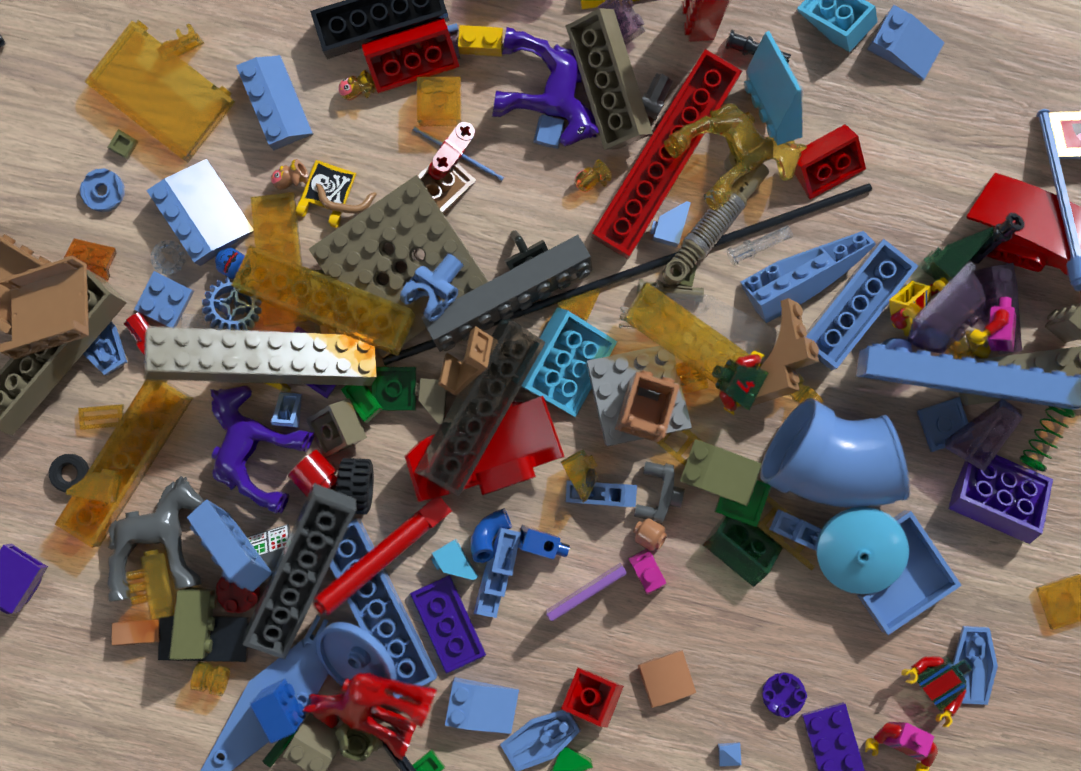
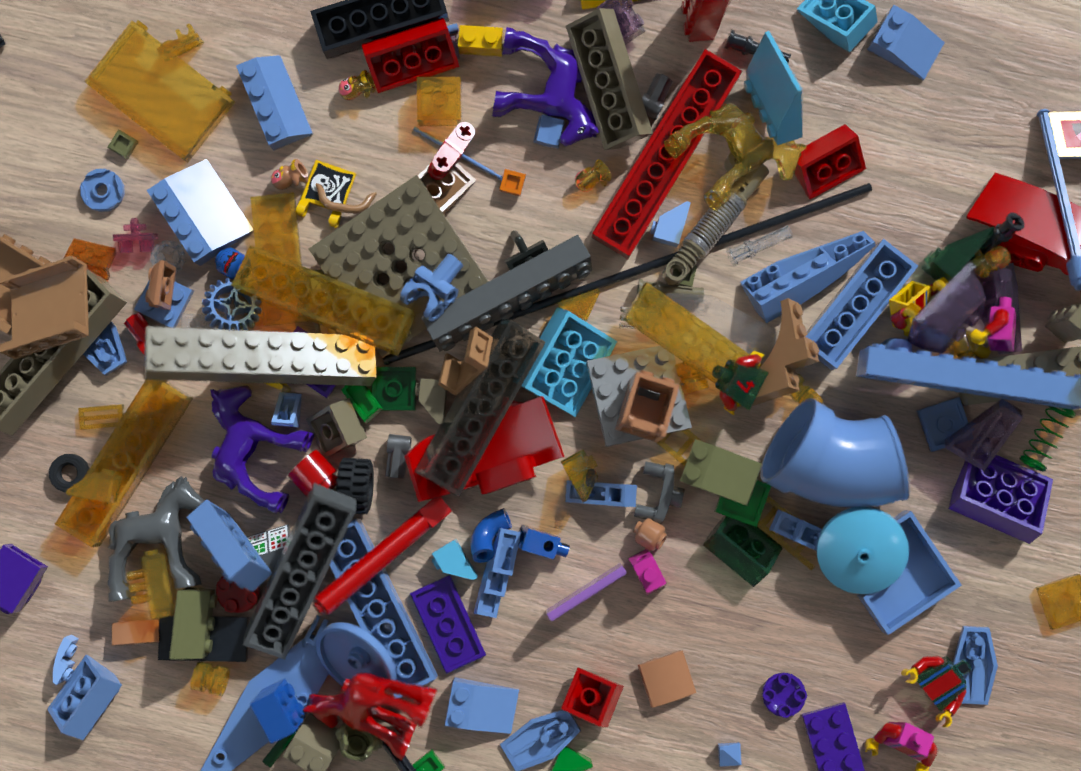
none -> medium blue slope [47,655,122,740]
none -> light blue slope [53,635,79,685]
none -> clear pink hips [113,218,158,253]
none -> nougat slope [145,260,176,310]
none -> flat silver piece [385,434,412,479]
none -> orange plate [499,169,526,196]
none -> clear yellow animal [971,246,1011,278]

